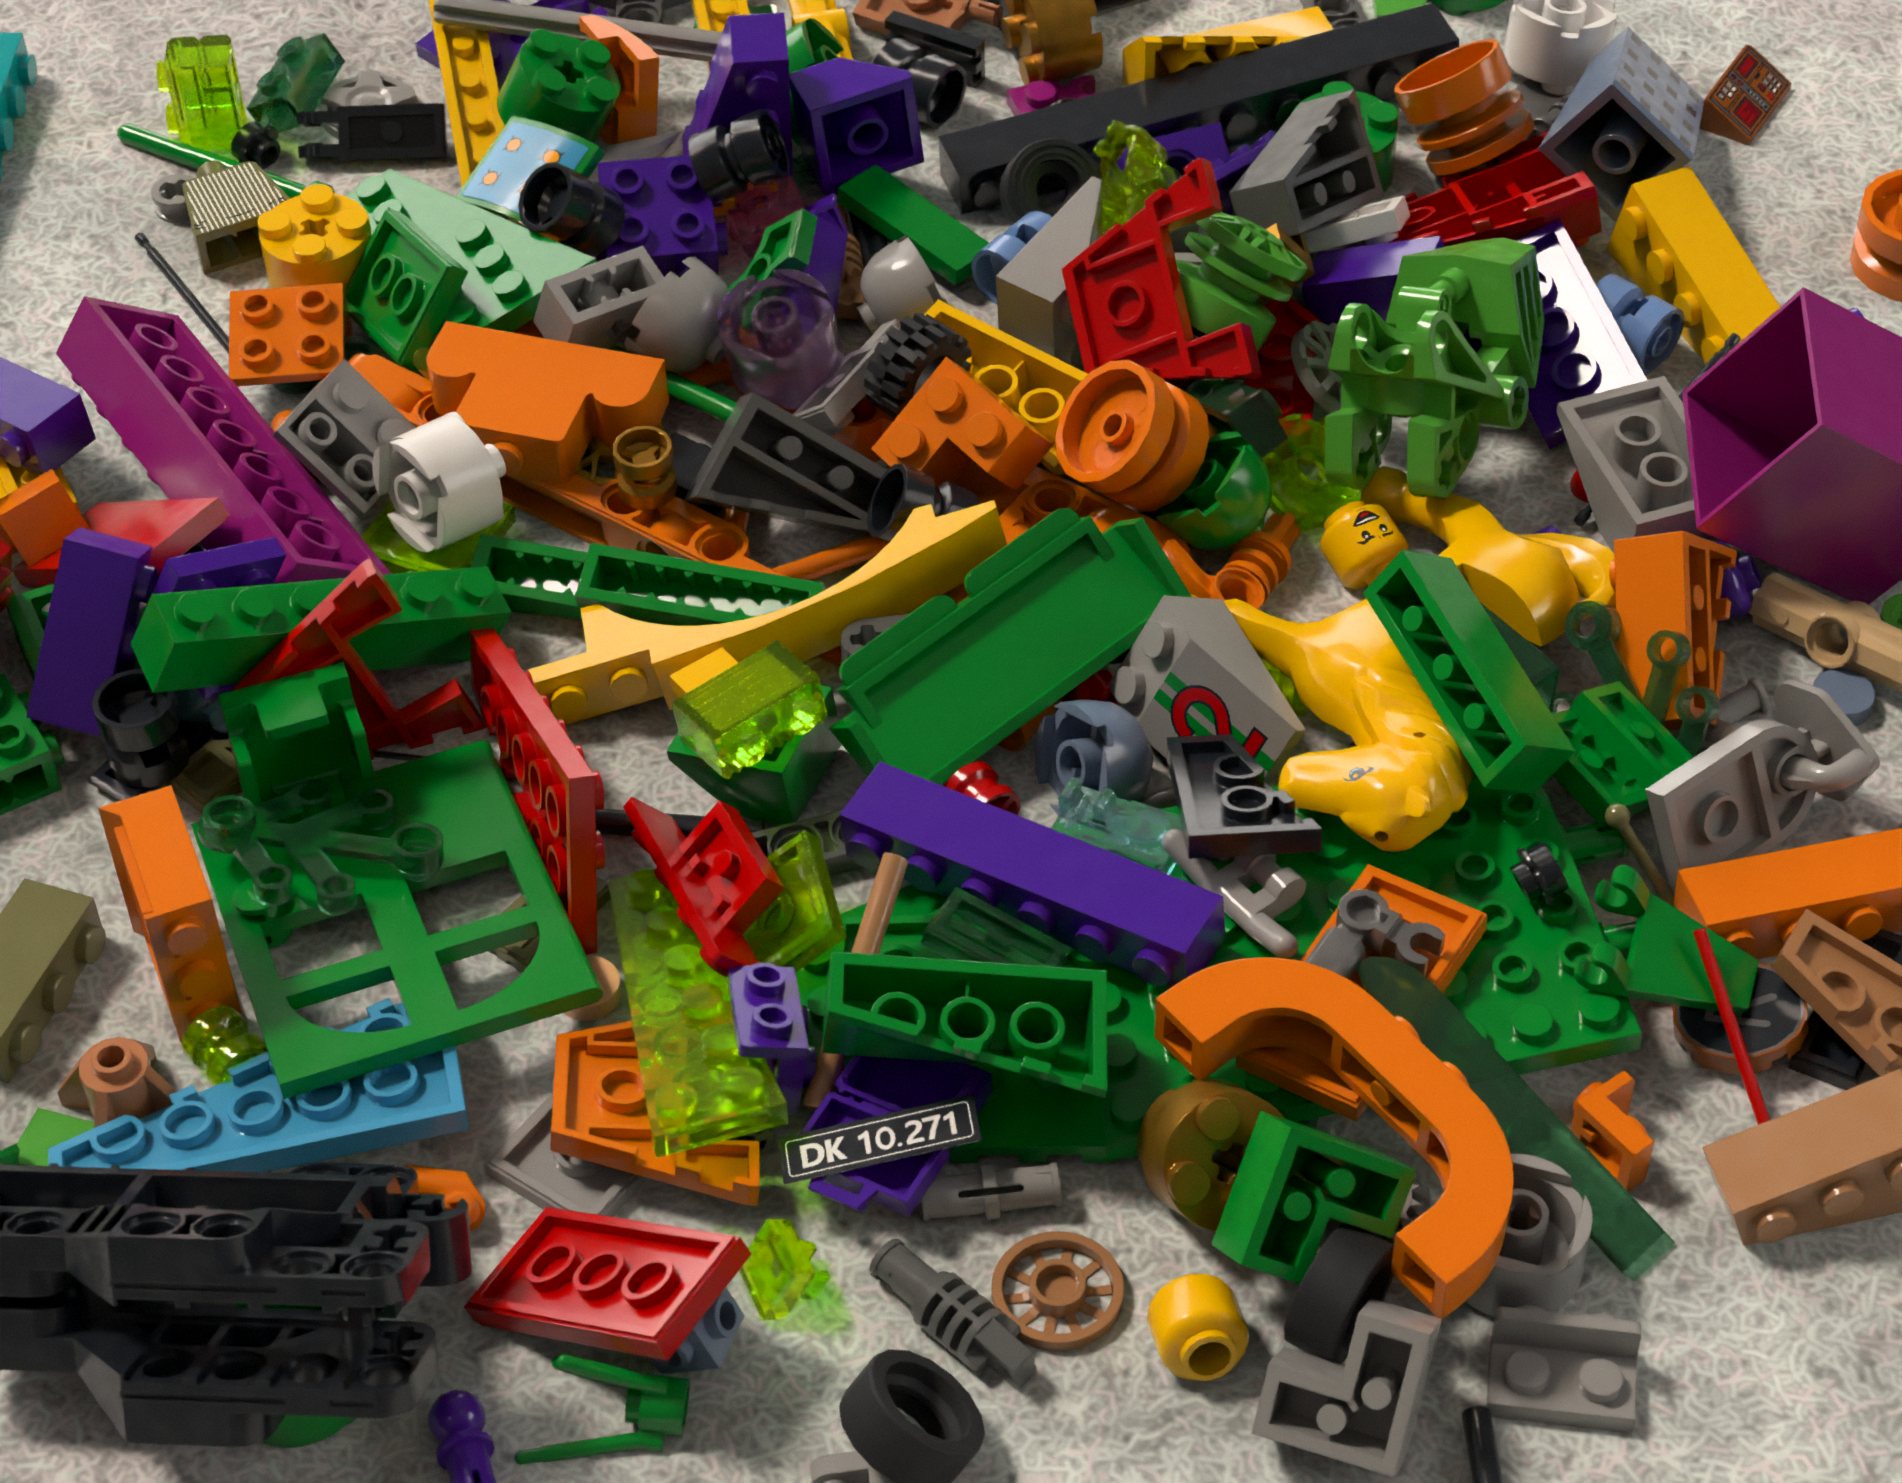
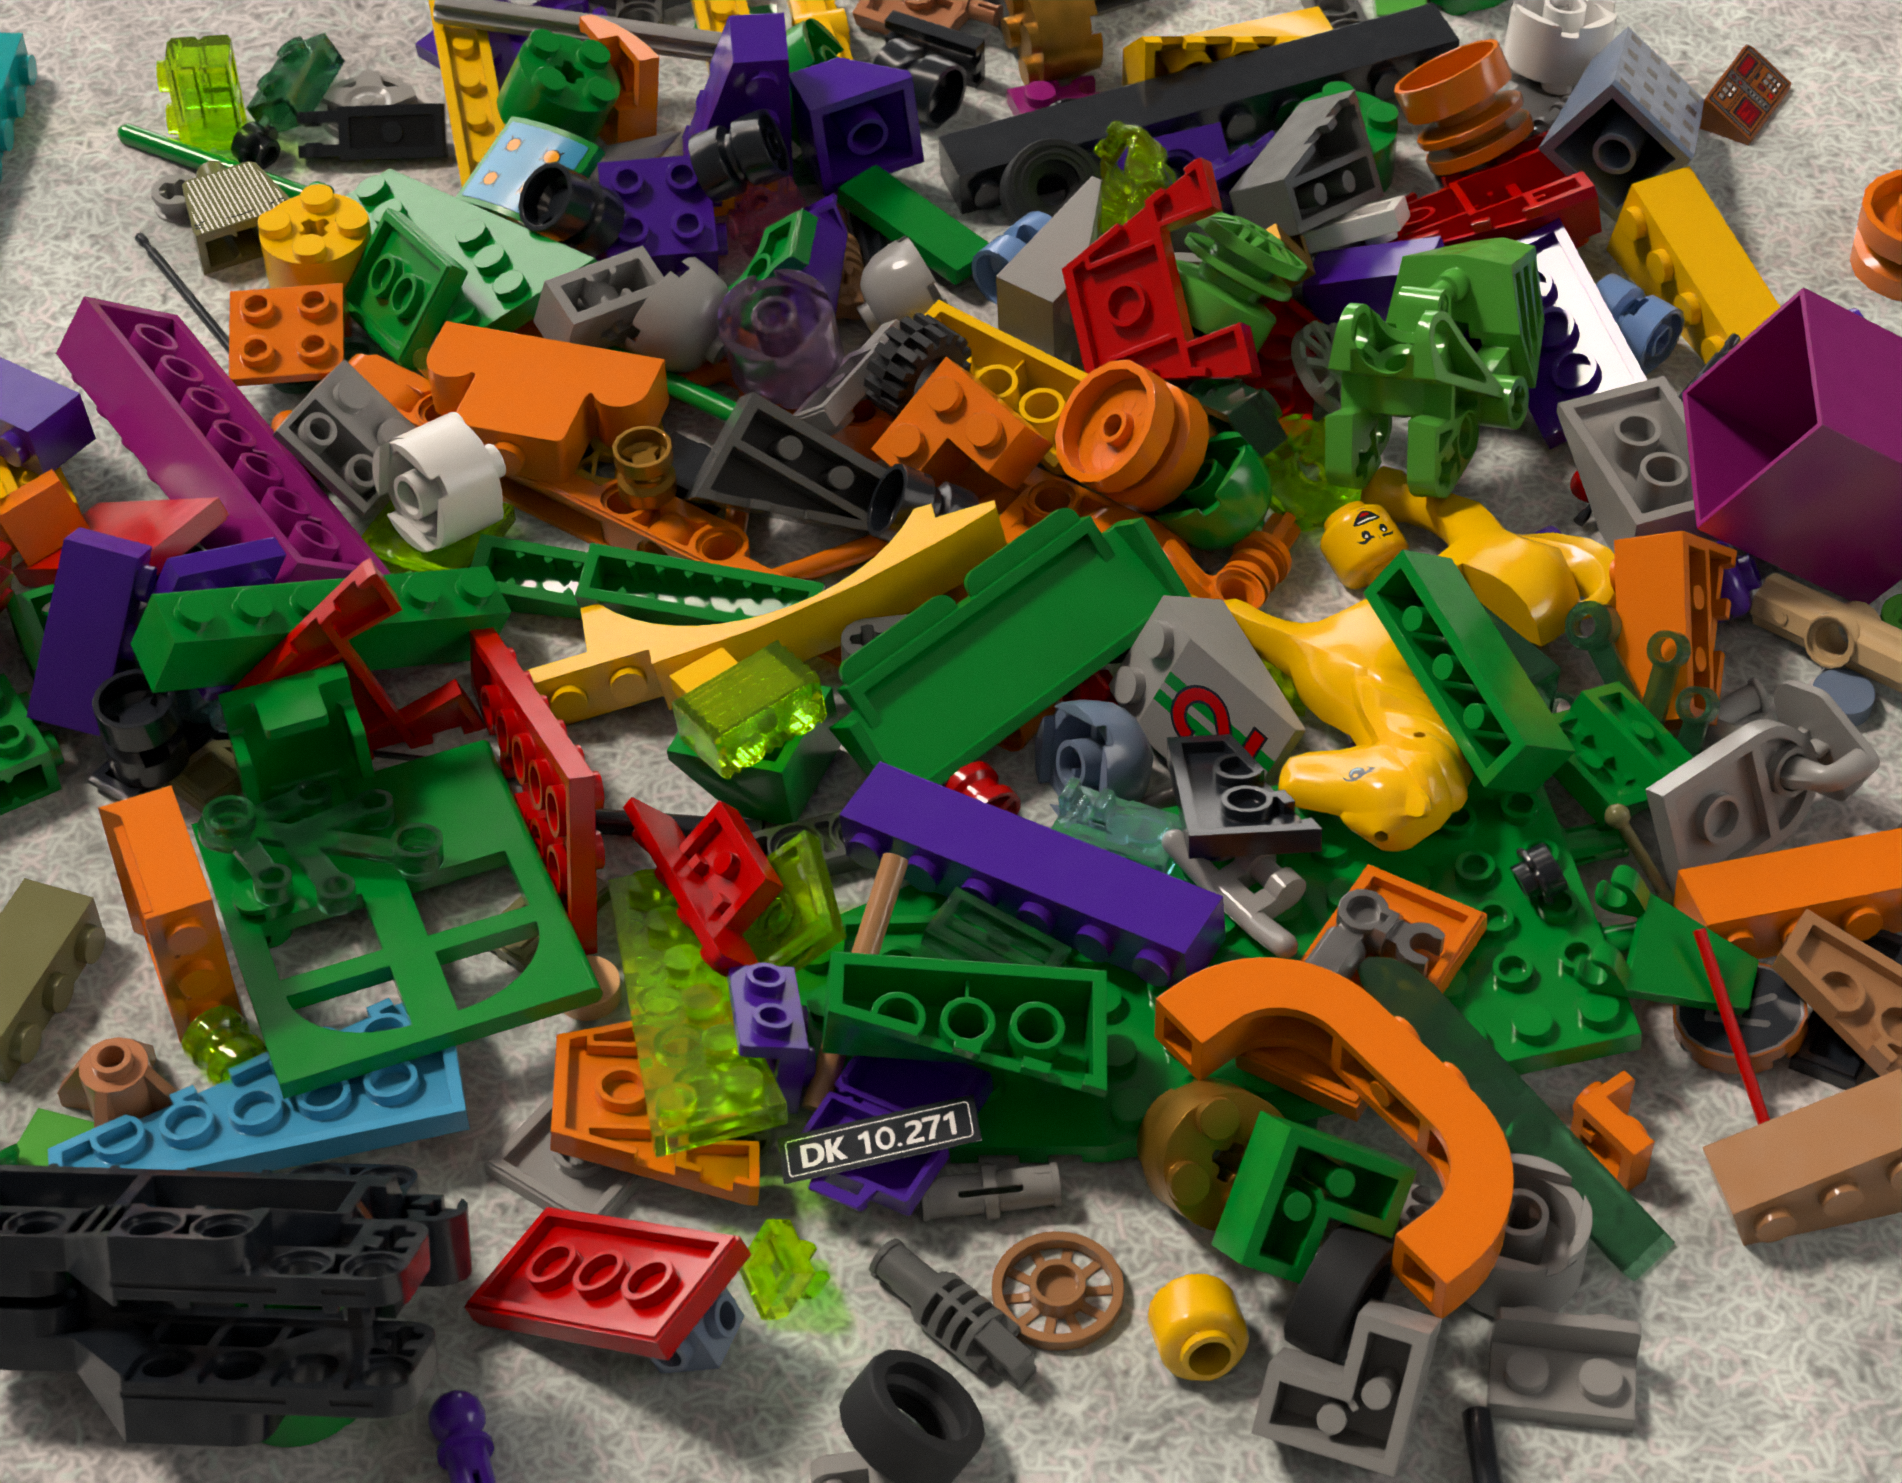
orange arm [404,1164,486,1231] -> none
green plant [514,1354,690,1465] -> none

